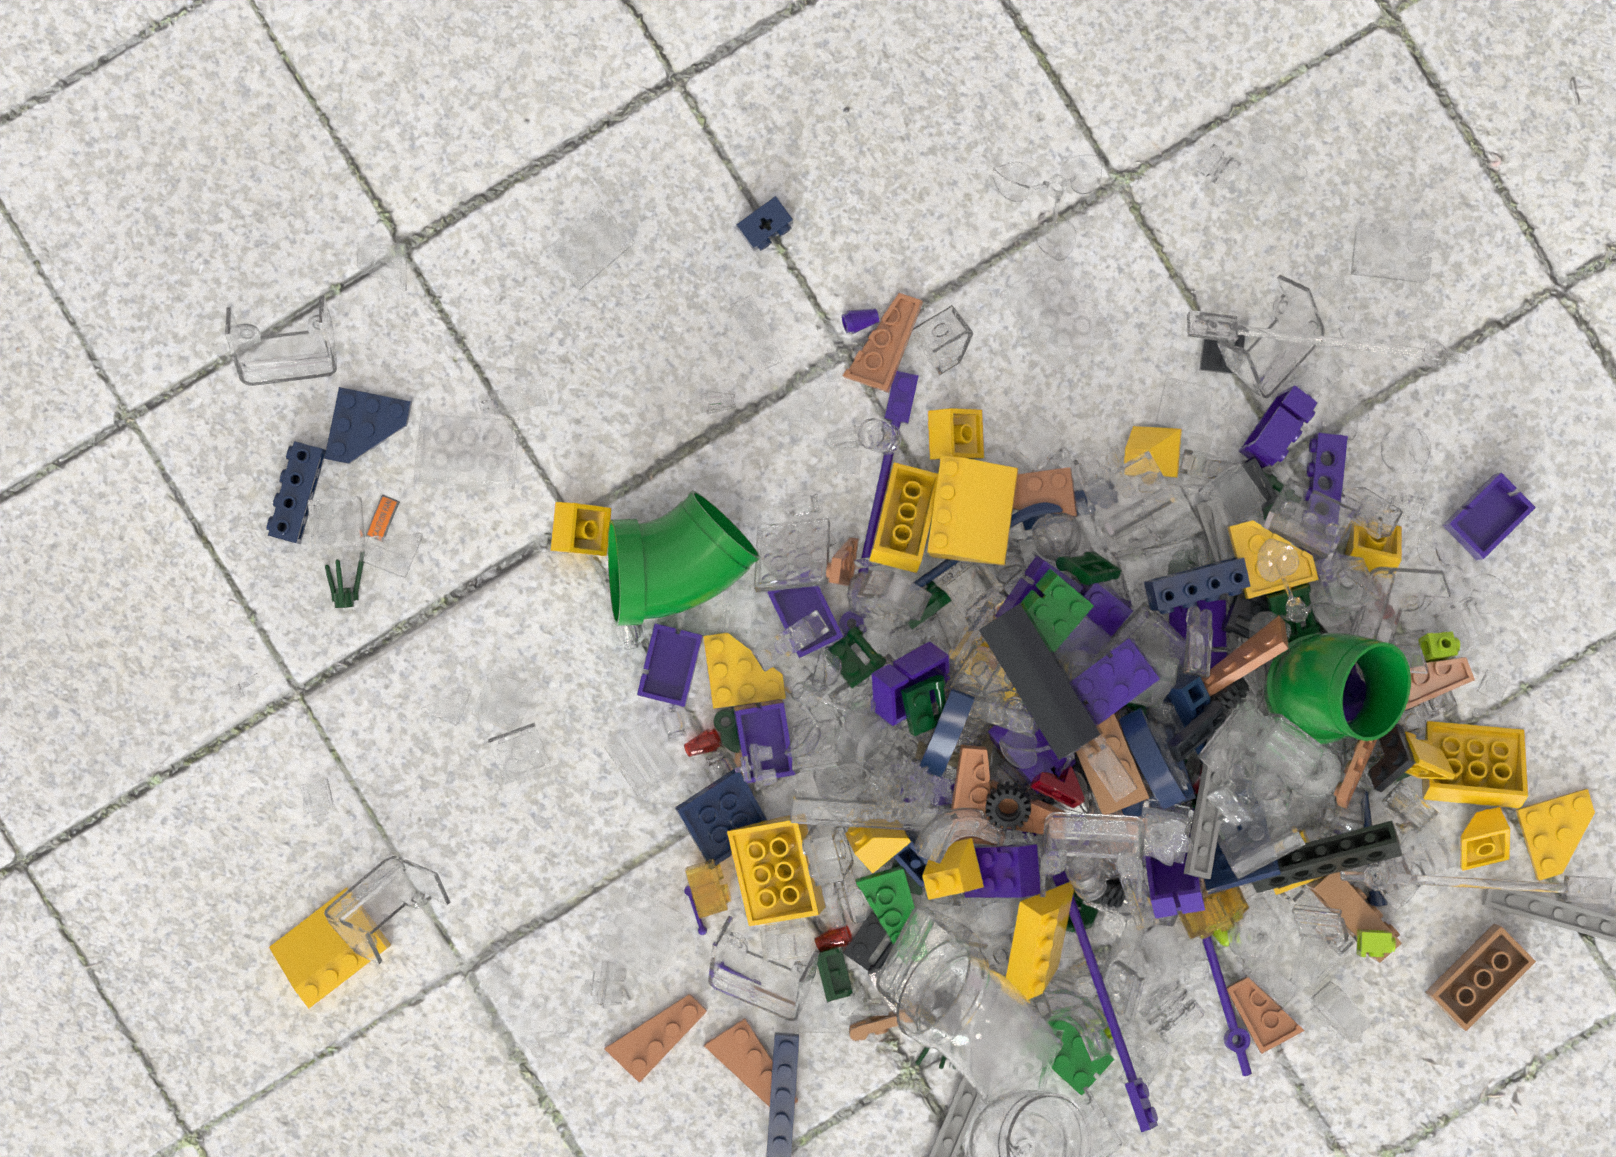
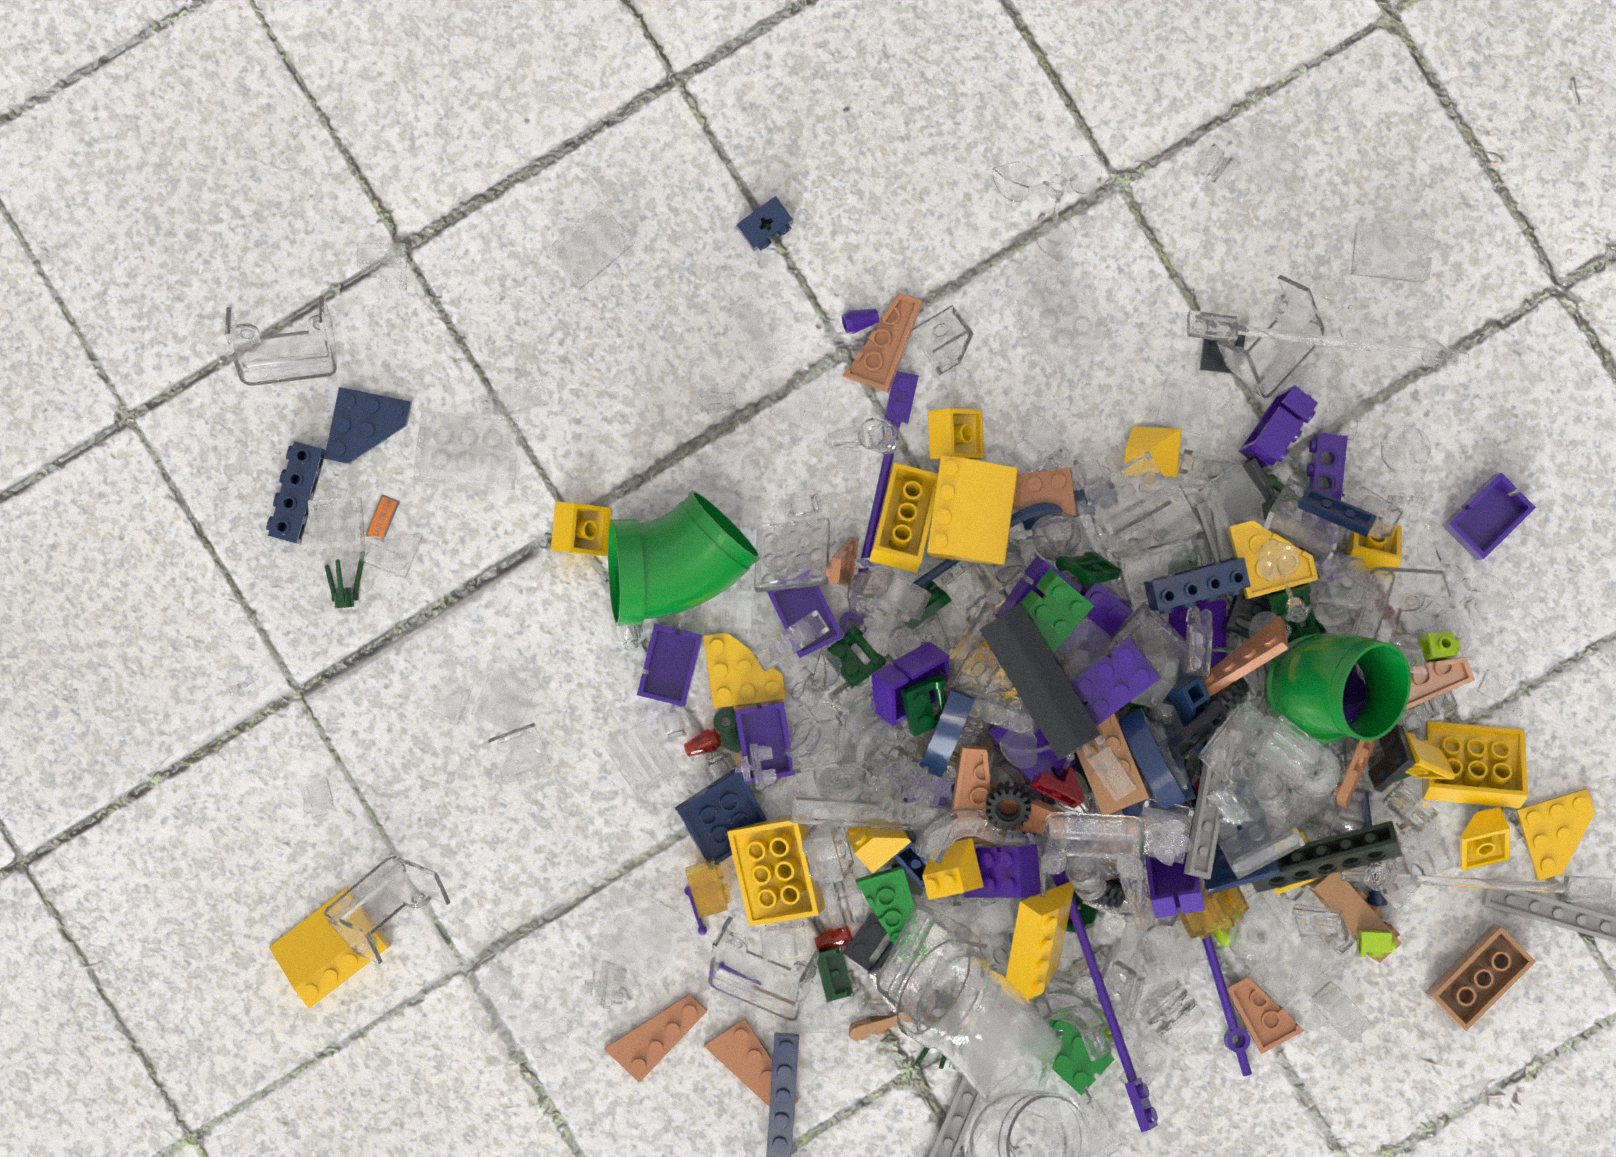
none -> dark blue tile [1297,487,1377,537]

